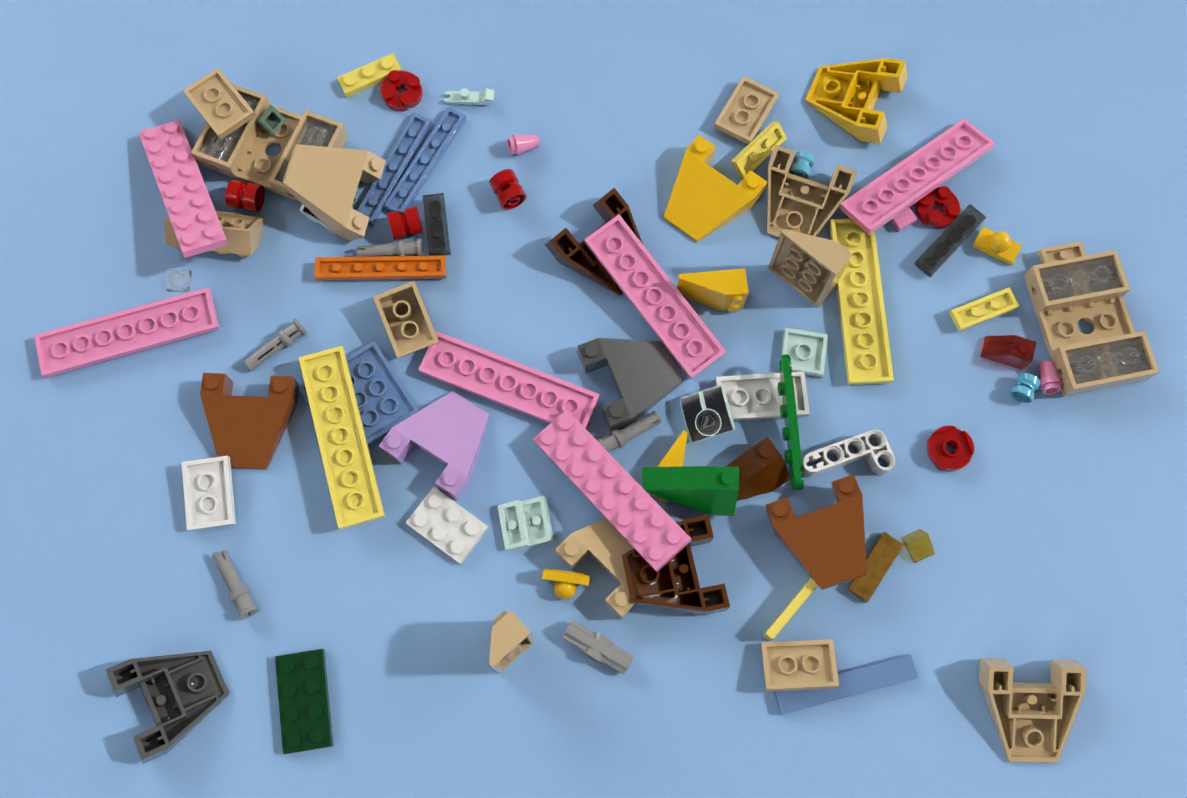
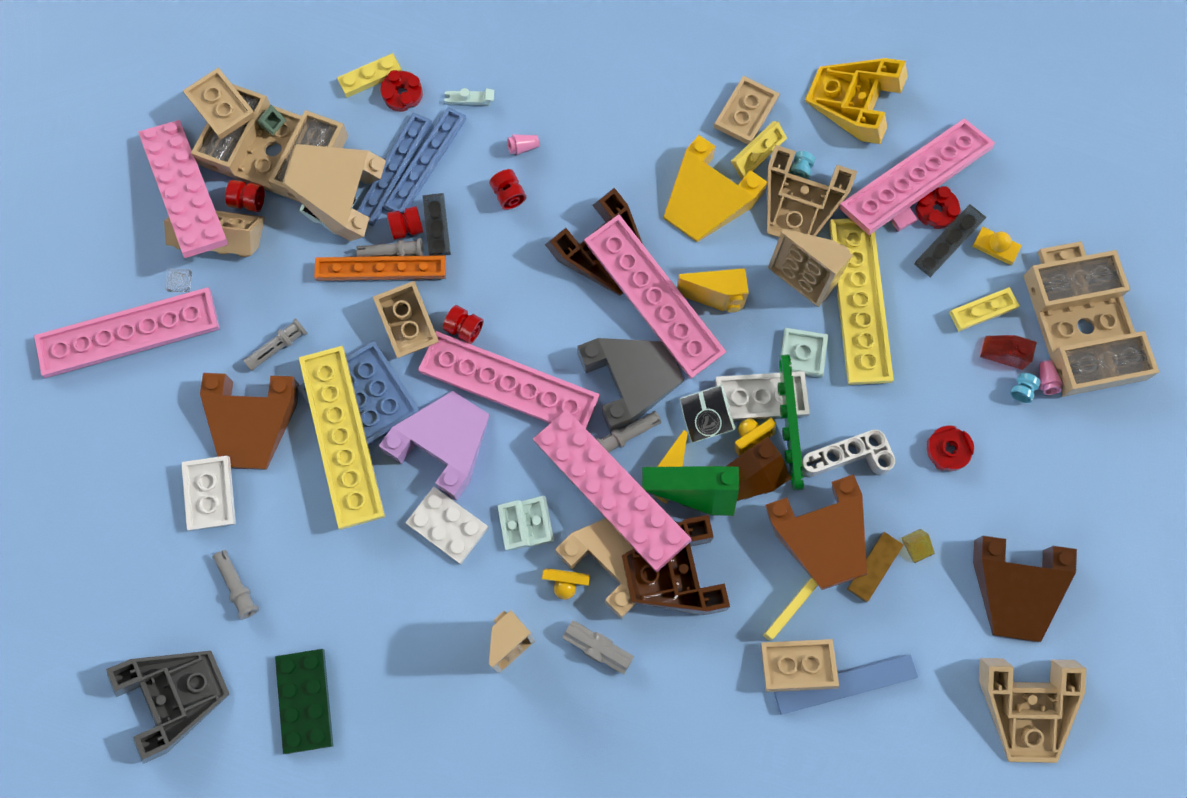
none -> red wheel [442,305,484,344]
none -> yellow tile [735,418,776,456]
none -> reddish brown wedge [973,536,1077,642]

